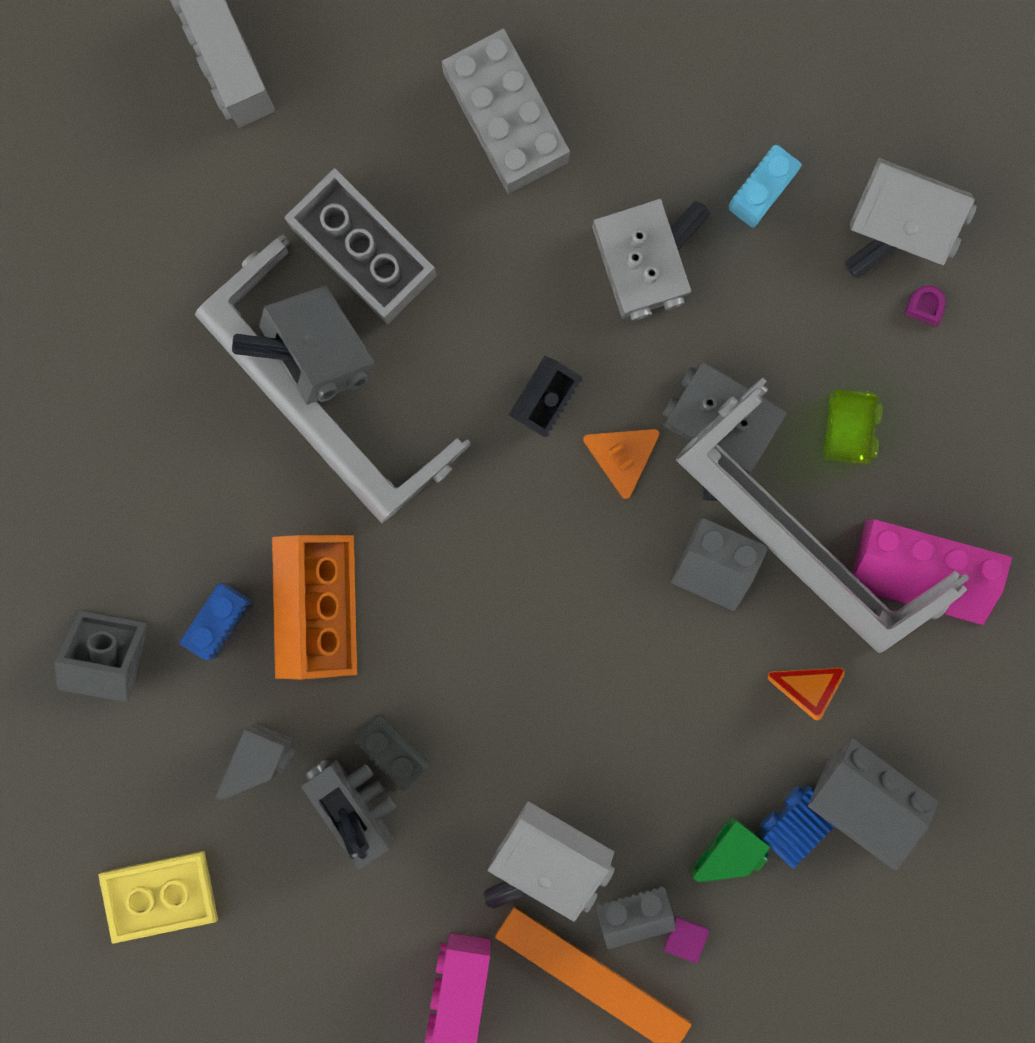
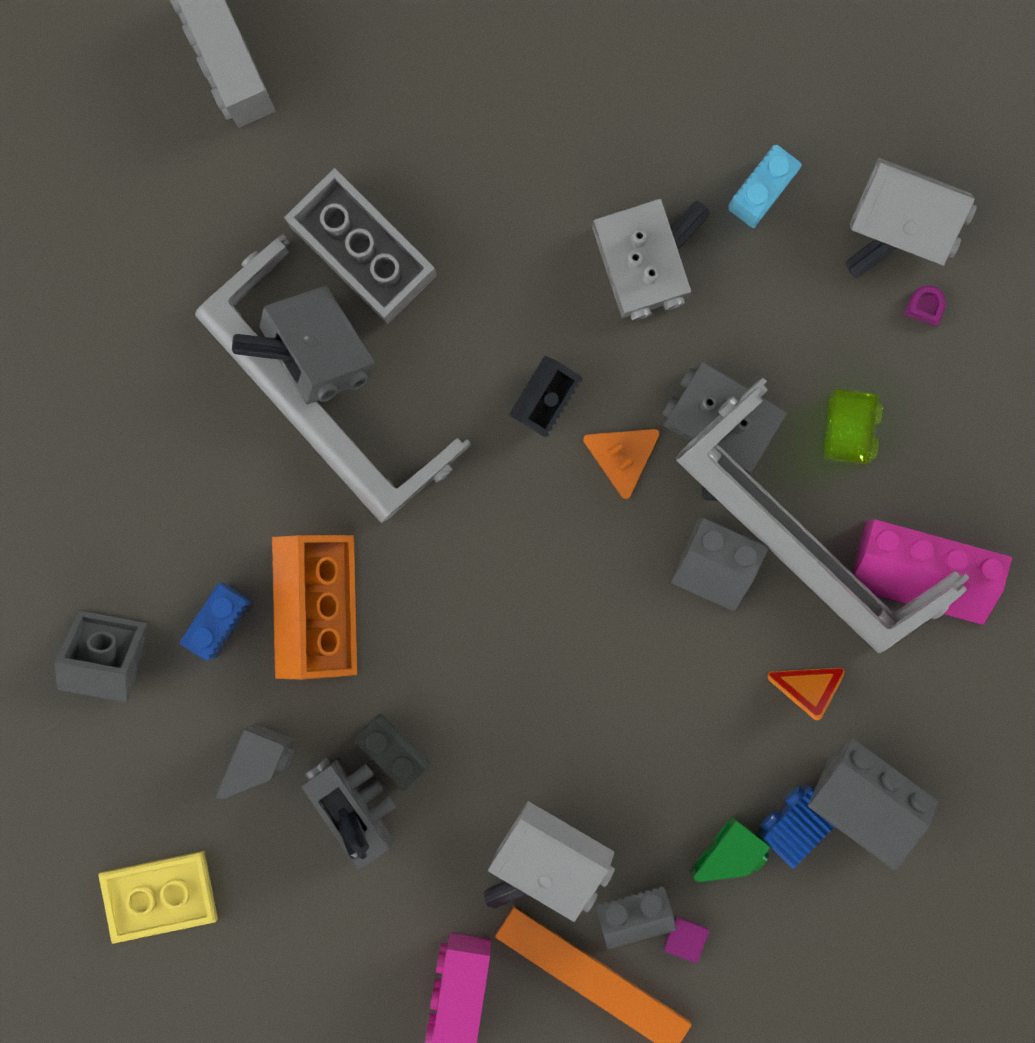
light grey brick [442,28,570,195] -> none

